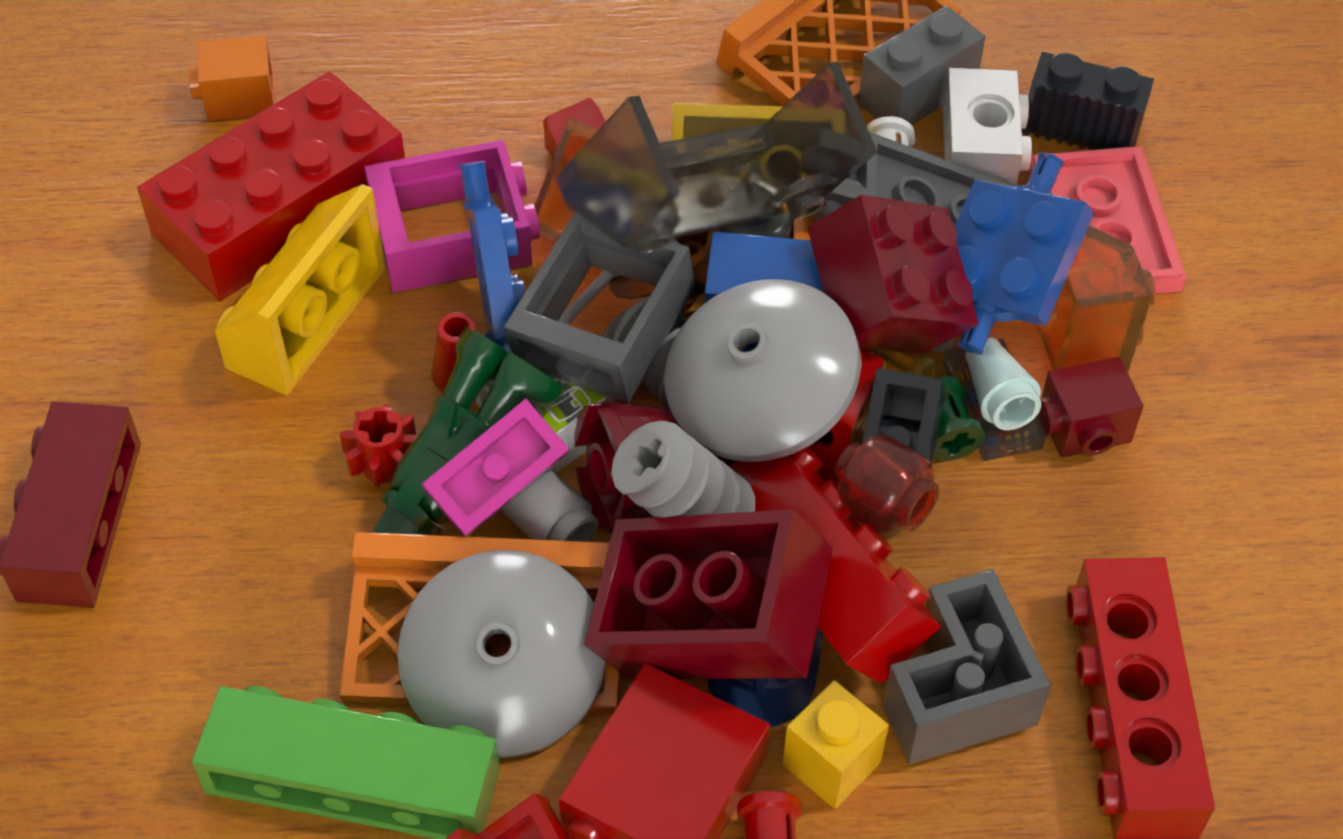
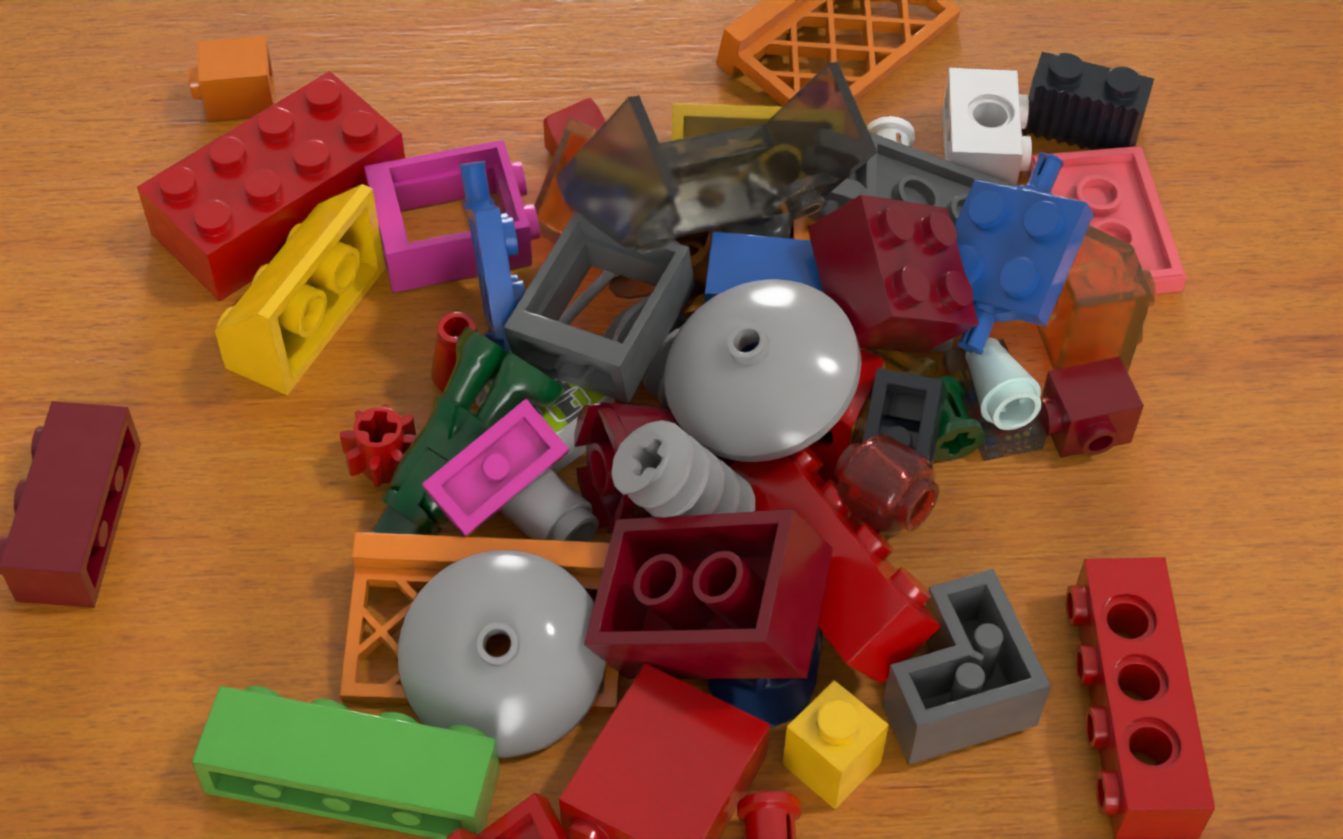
dark grey brick [858,5,986,135] -> none

